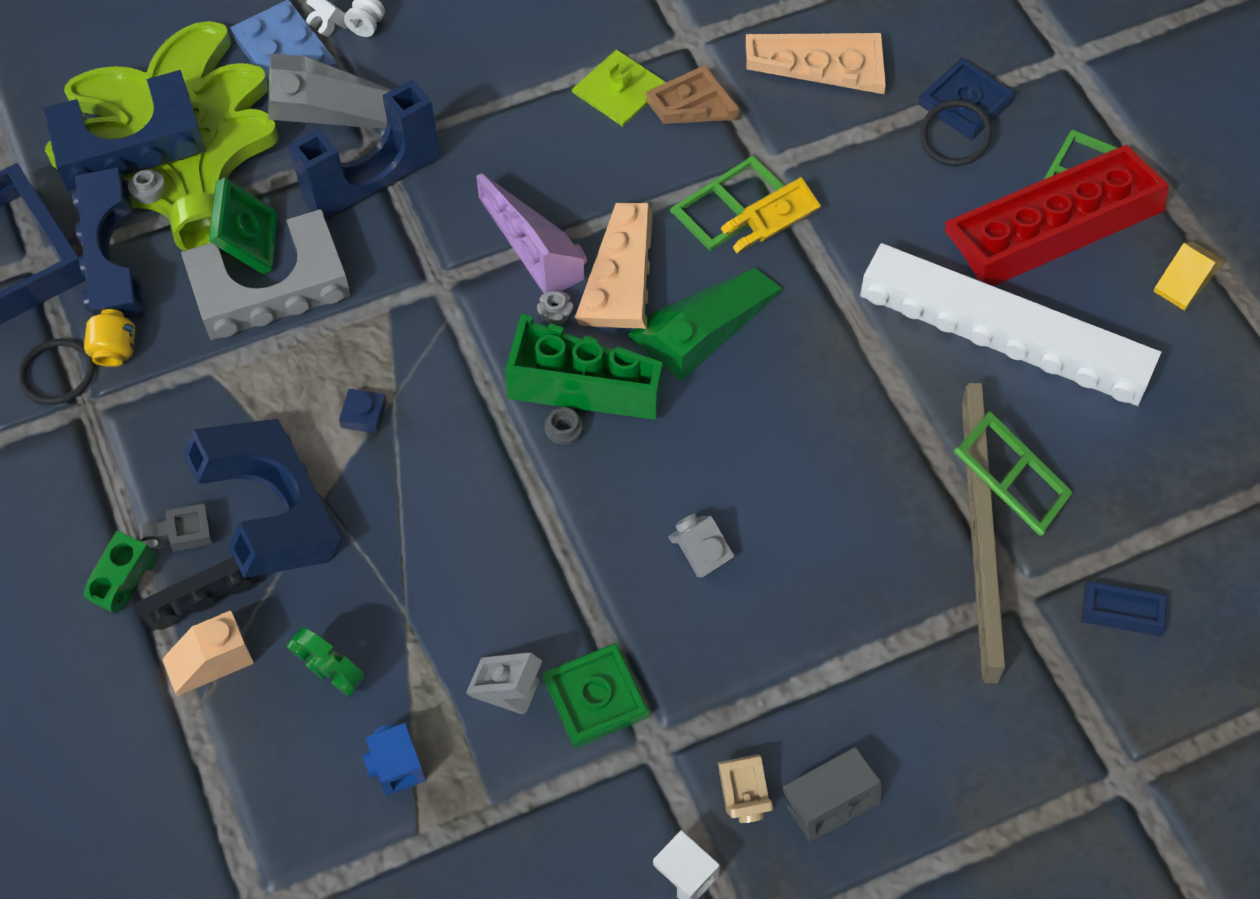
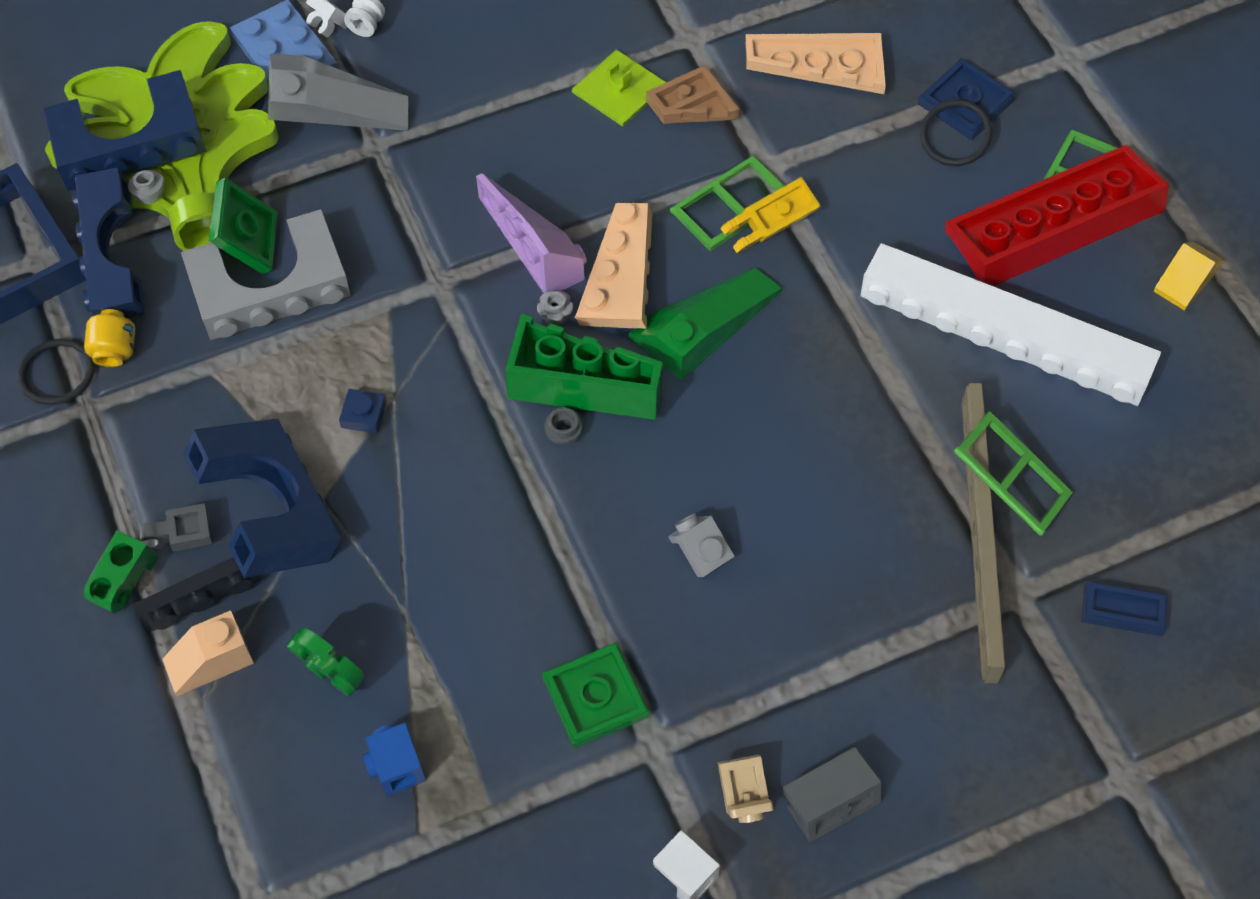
dark blue arch [288,79,440,219] -> none
light grey slope [466,653,542,714] -> none

